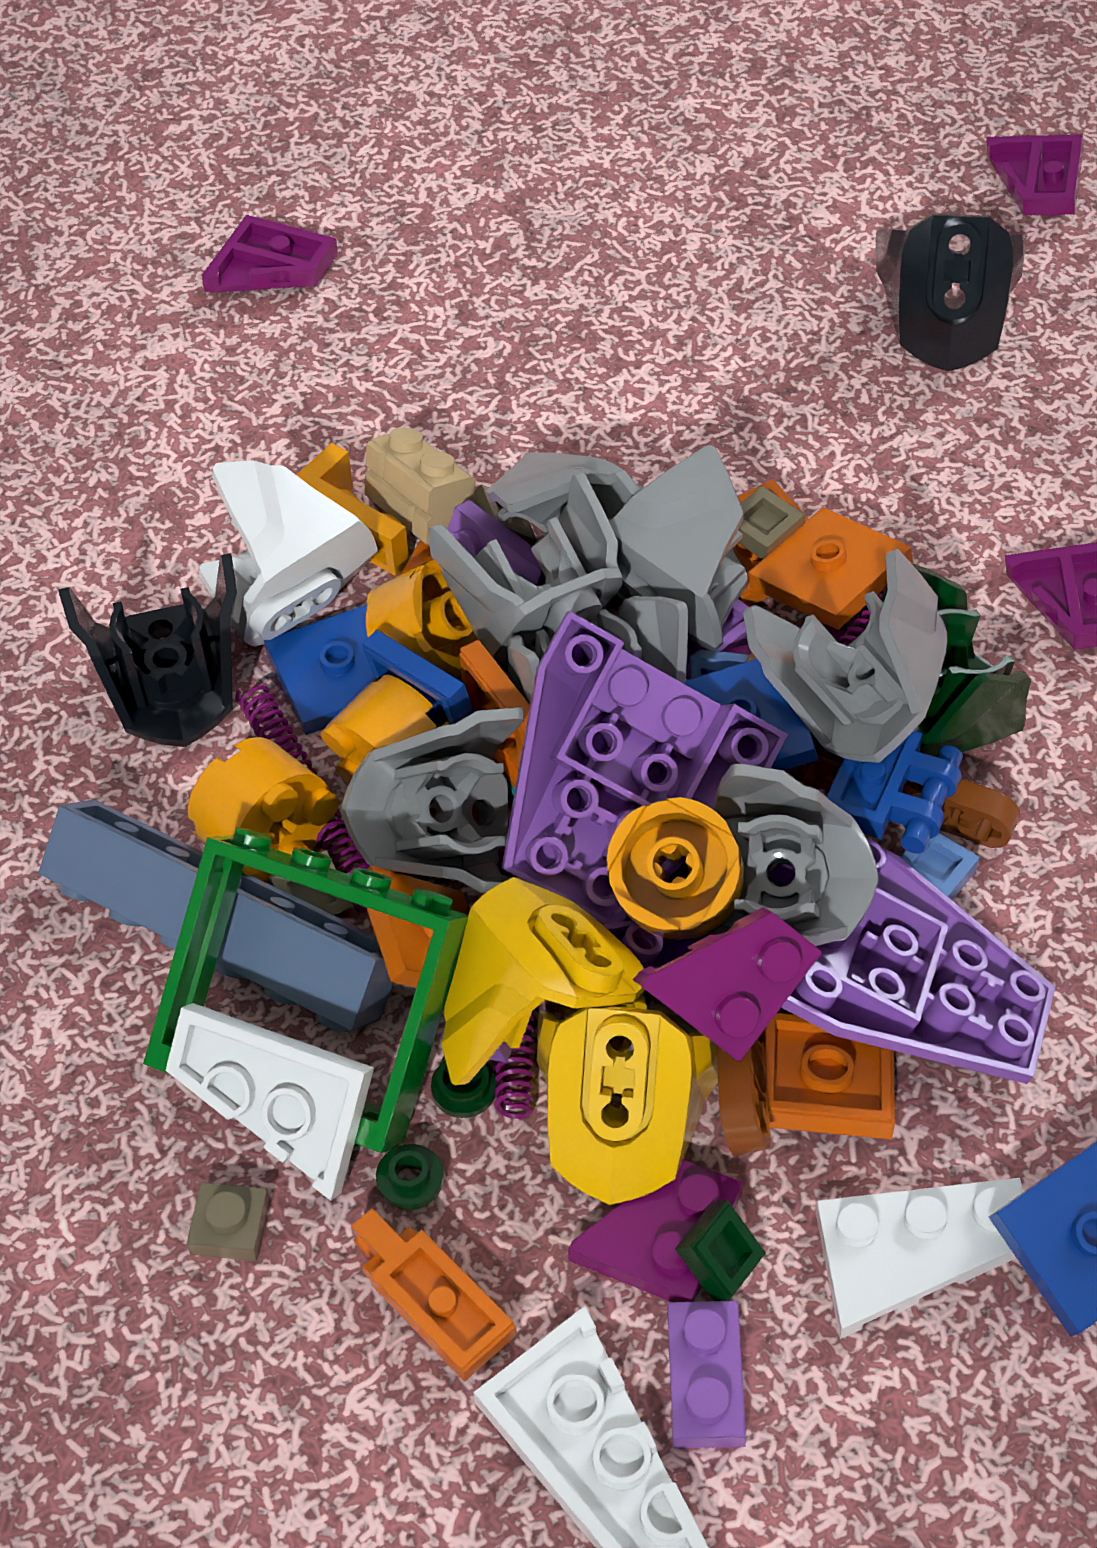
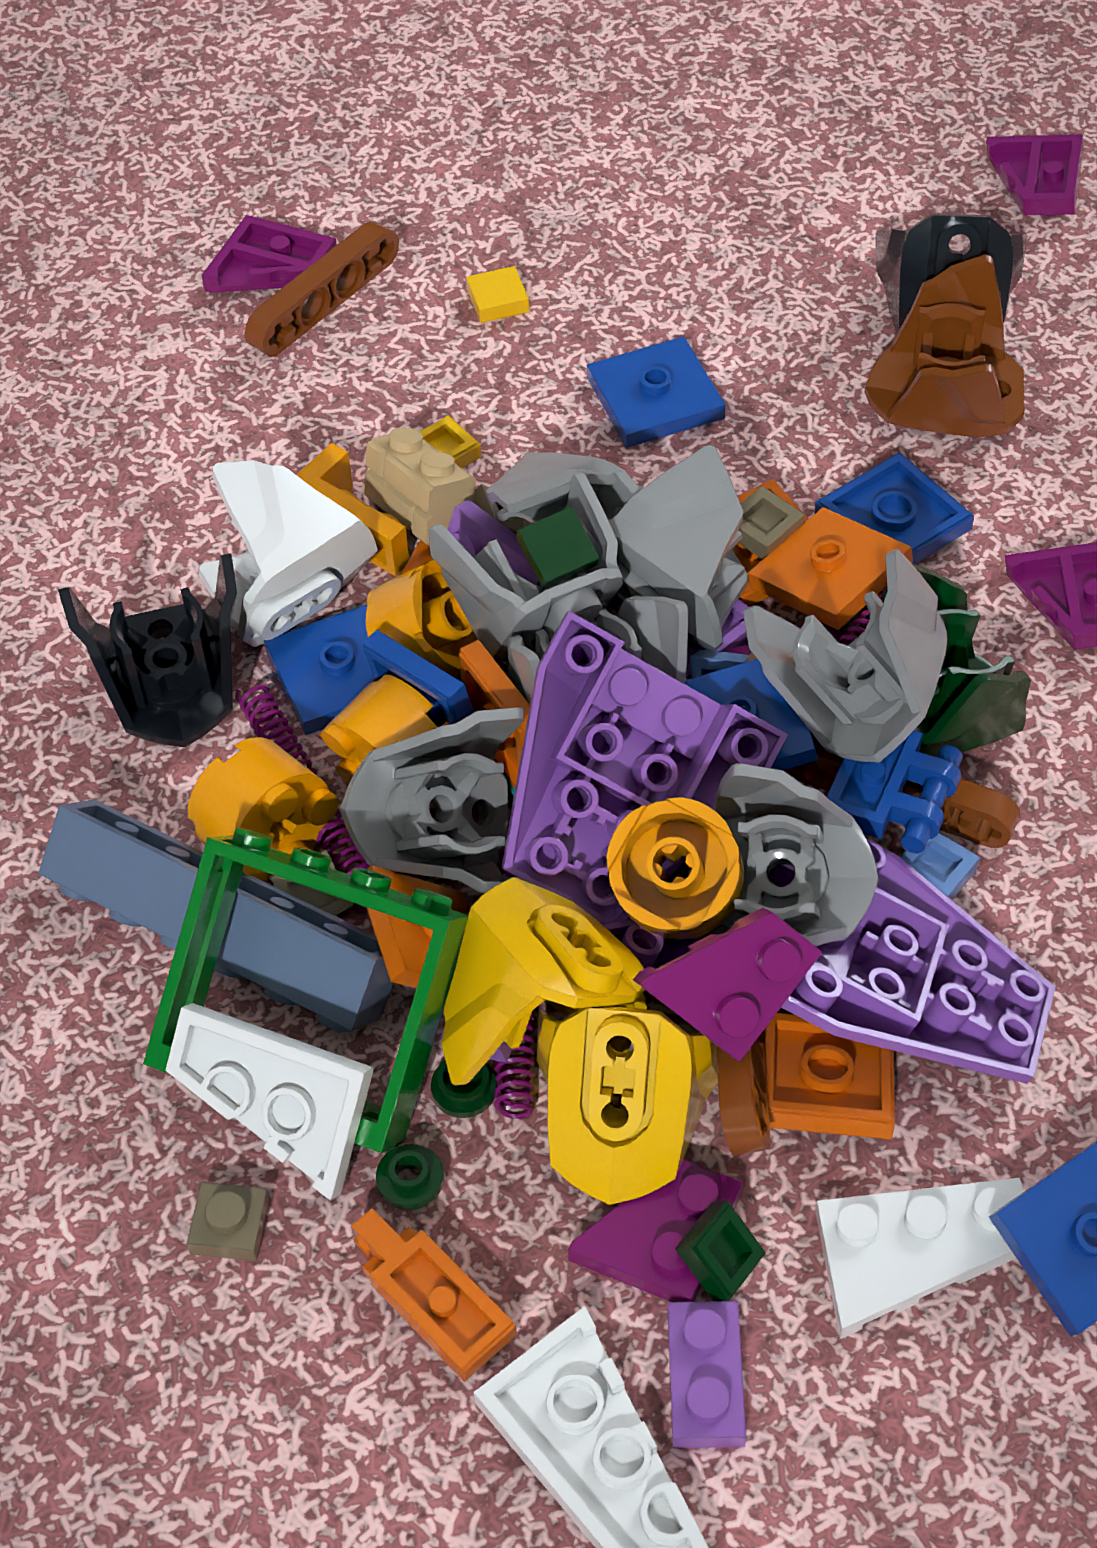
none -> dark orange beam [245,221,399,357]
none -> yellow tile [420,415,482,468]
none -> yellow tile [466,266,530,323]
none -> dark green tile [515,506,600,590]
none -> blue plate [587,336,726,448]
none -> blue plate [814,452,974,564]
none -> dark orange piece [865,255,1025,437]

